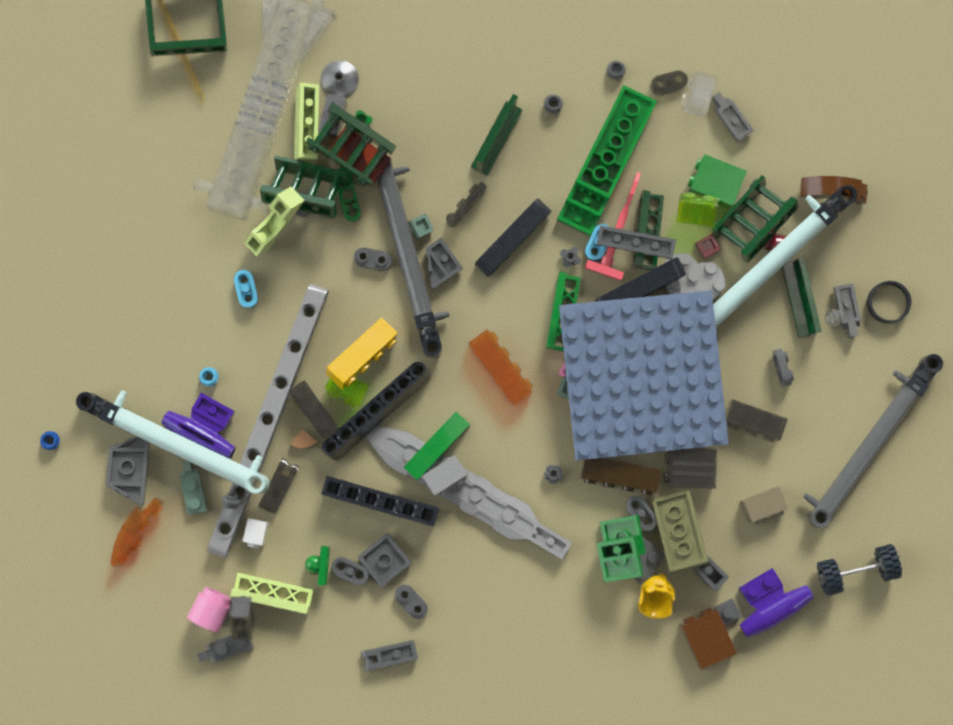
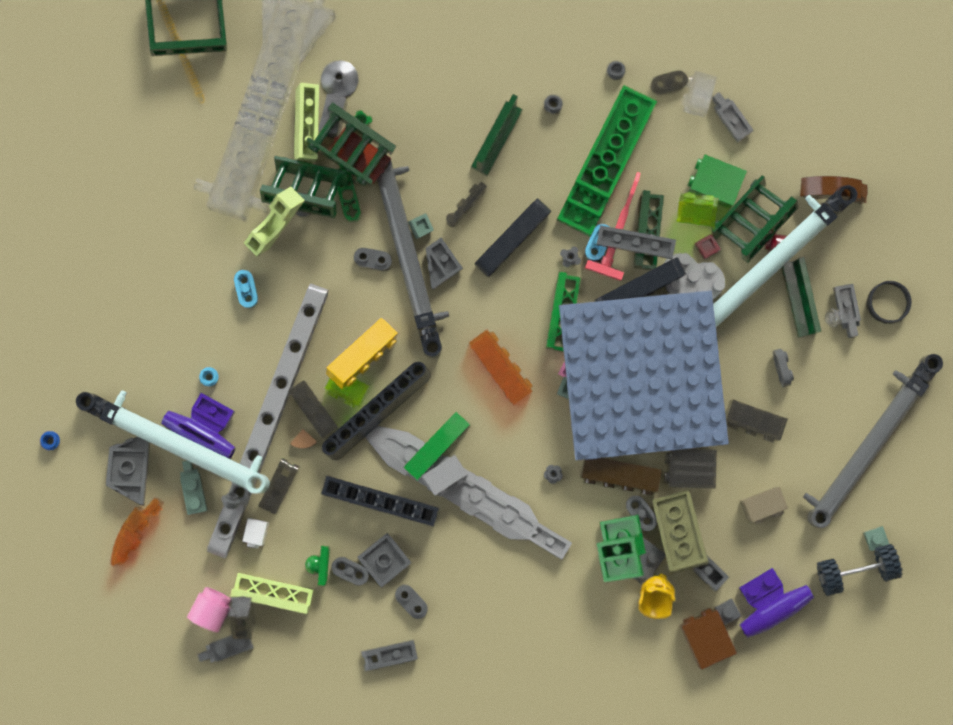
none -> sand green plate [863,526,889,551]

